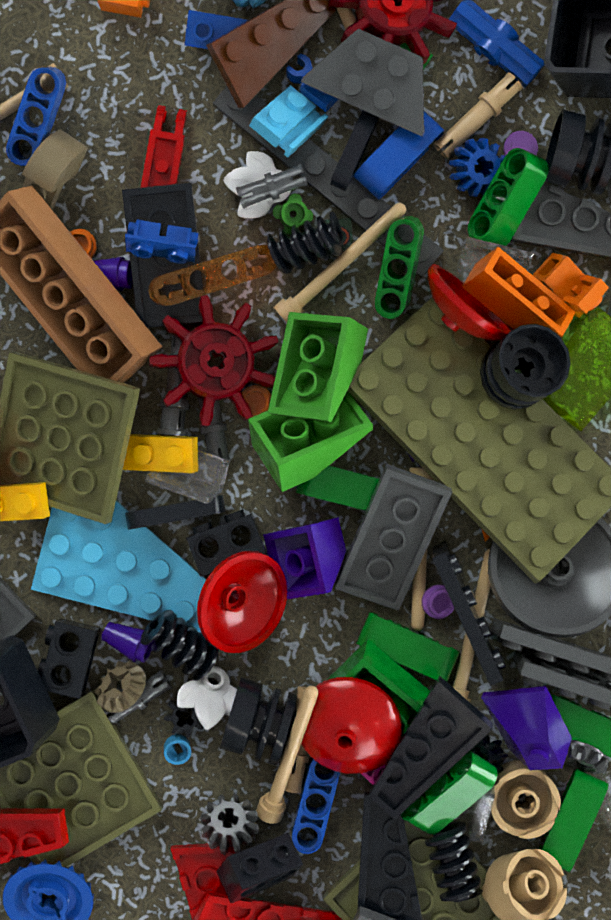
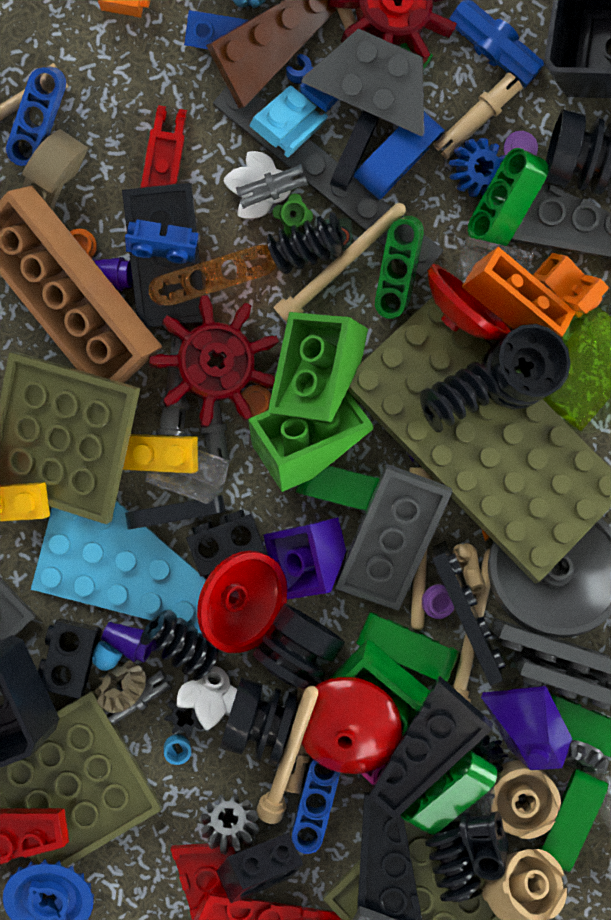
none -> dark azure hinge [92,641,123,671]
none -> black wheel [253,603,345,690]
none -> black piece [420,362,500,433]
none -> tan arm [452,543,486,594]
none -> black piece [460,811,509,880]

